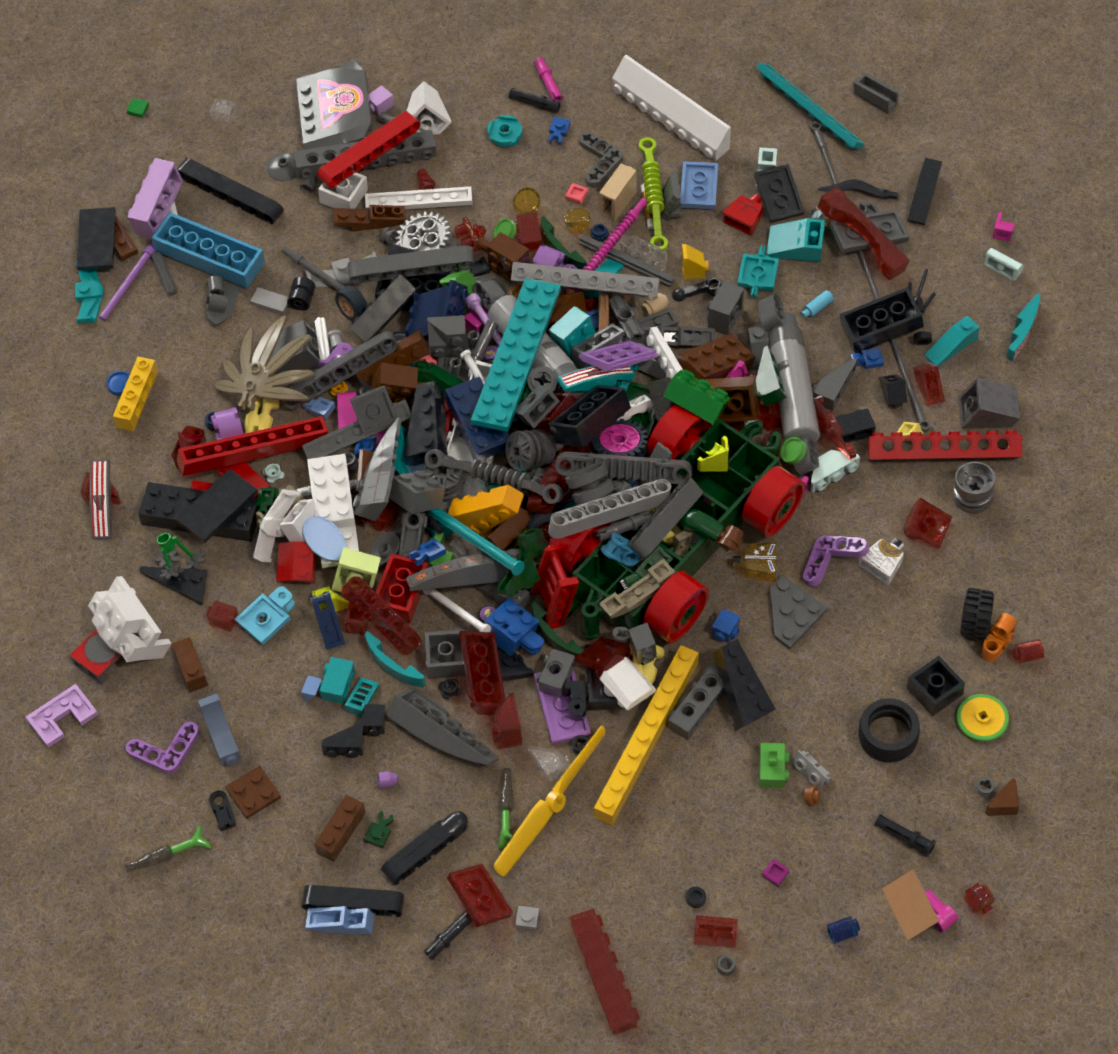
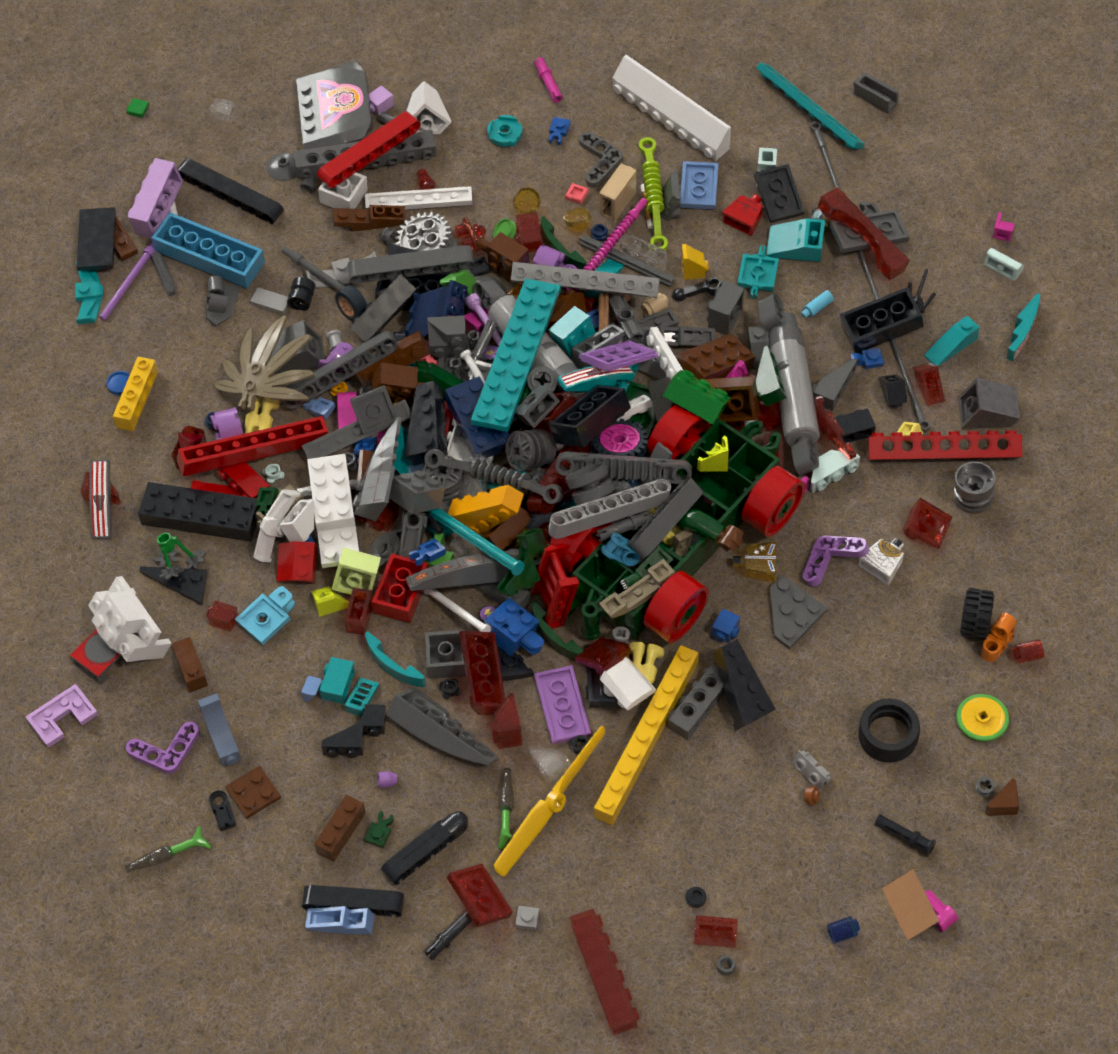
black tile [177,469,258,543] -> none
light blue piece [303,516,346,561] -> none
dark blue plate [310,591,345,649] -> none
white axle [315,317,330,360] -> none
clear red beam [341,576,421,655] -> none
black pin [509,88,561,112] -> none
dark grey brick [537,649,575,698] -> none
black leg [565,680,586,721] -> none
dark grey brick [629,623,657,664] -> none
bright green brick [760,743,789,788] -> none
magenta tile [761,859,790,887] -> none
bright green piece [780,437,807,465] -> none
black piece [817,179,898,199] -> none
black slope [907,158,942,225] -> none
black brick [907,656,965,716] -> none
black tile [913,331,932,345] -> none
clear red head [964,883,995,915] -> none

